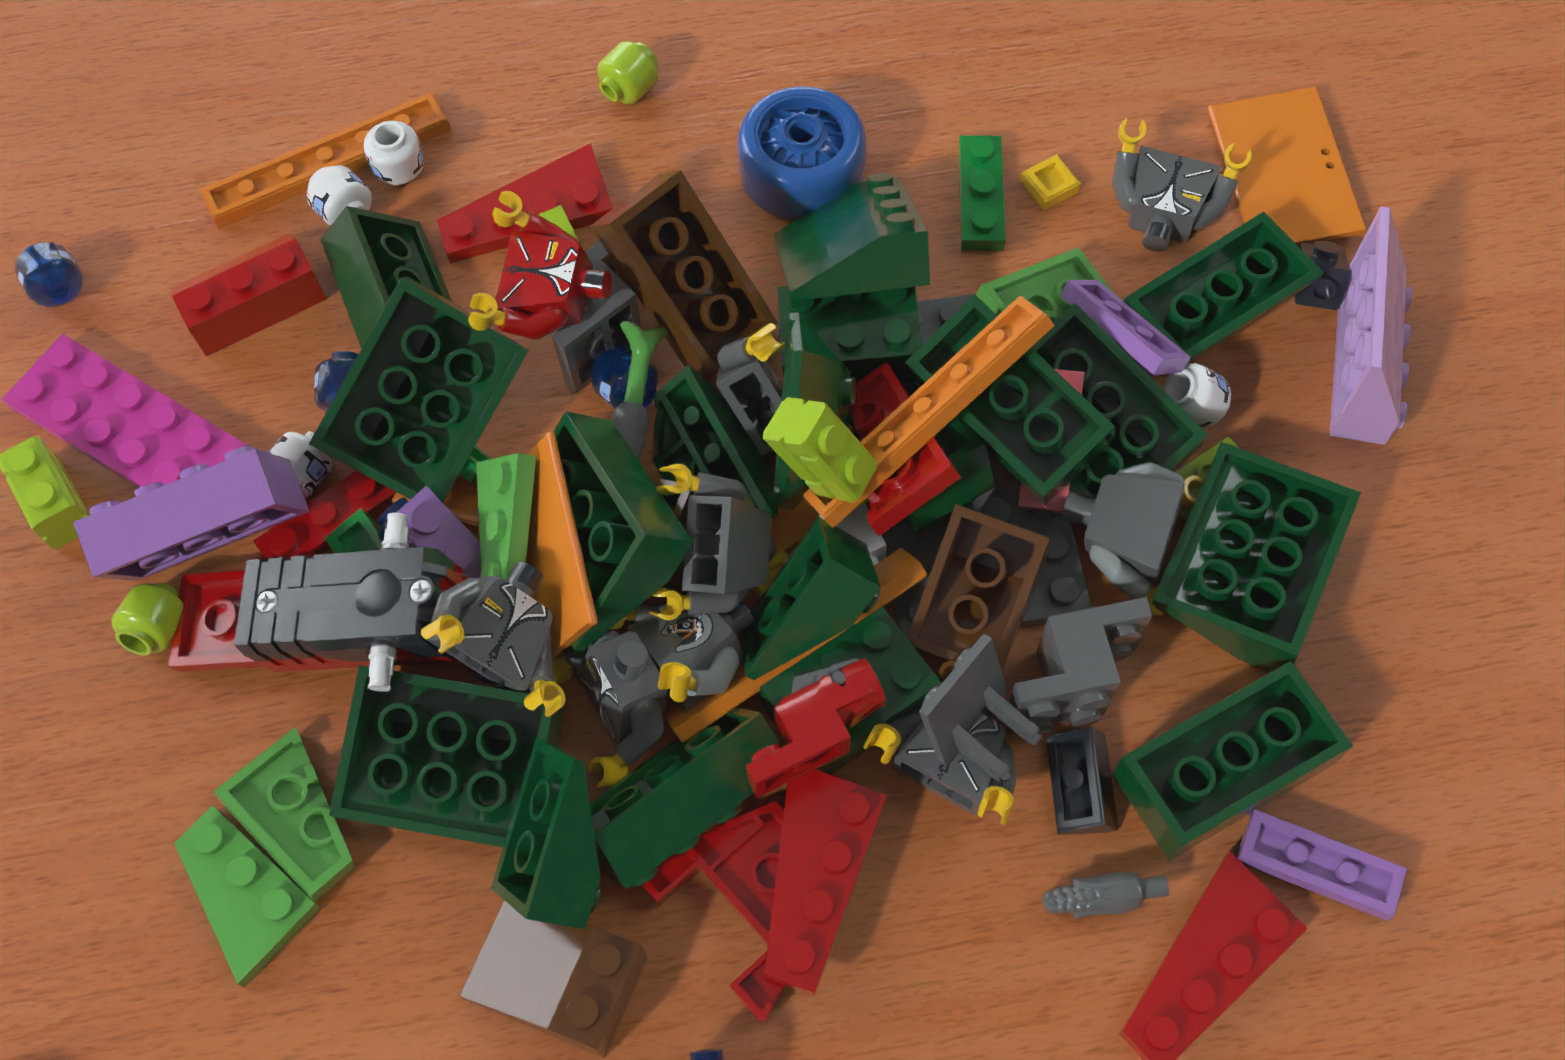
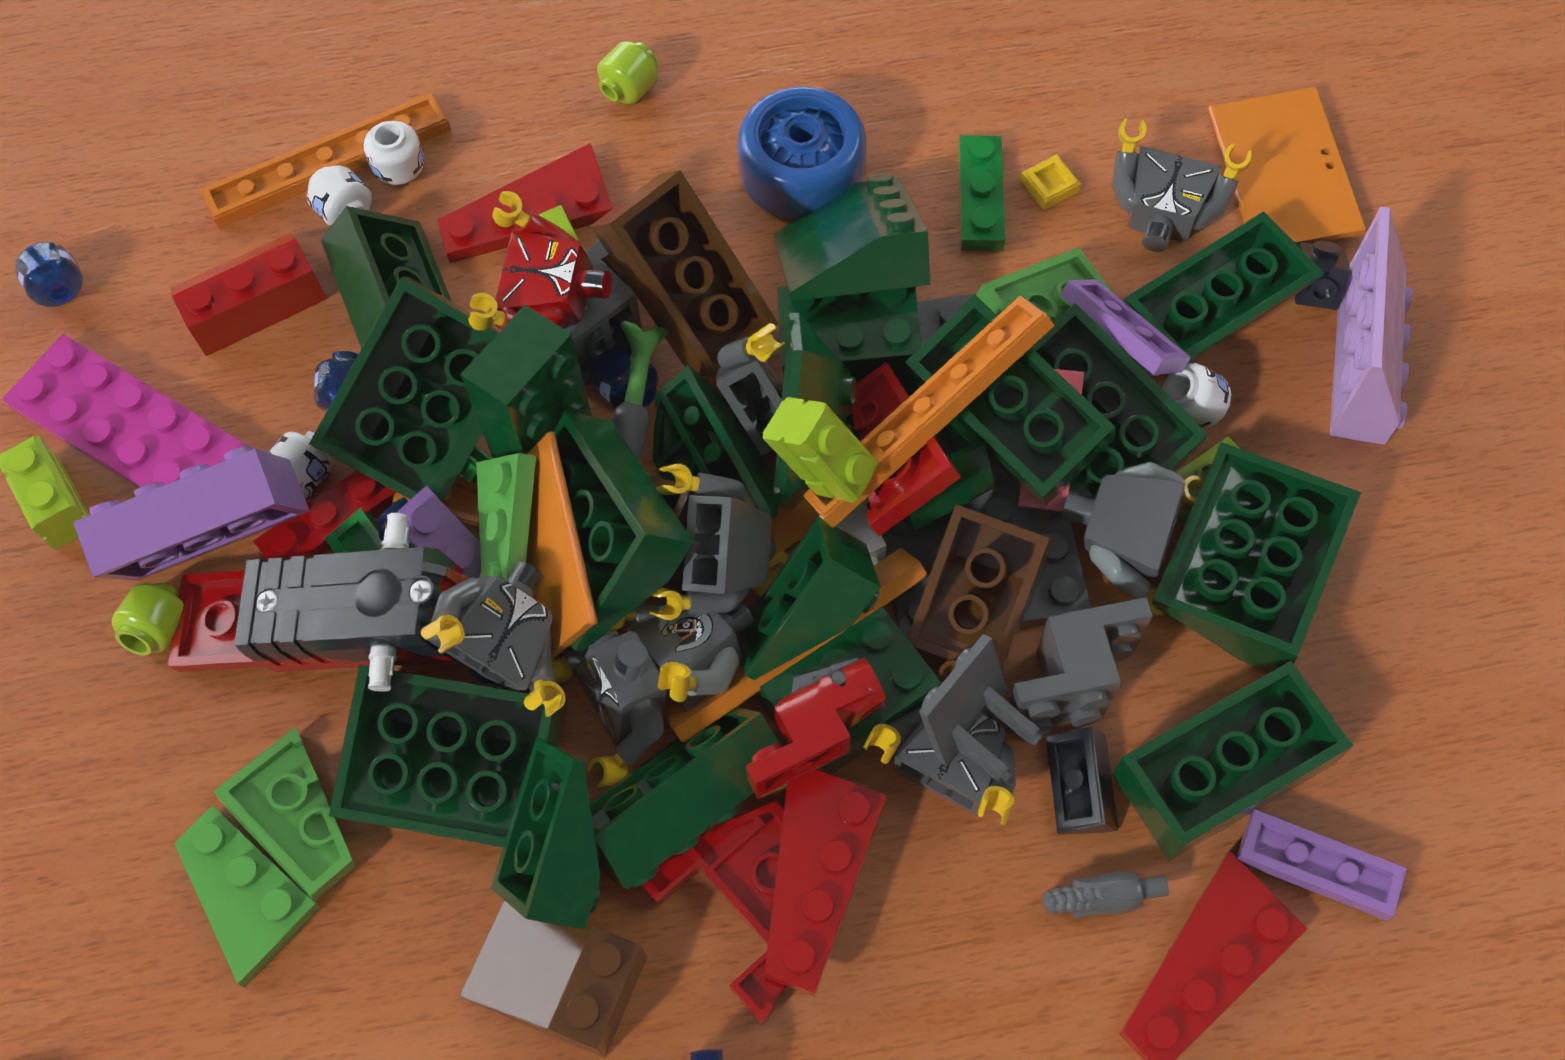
none -> dark green brick [460,305,592,459]

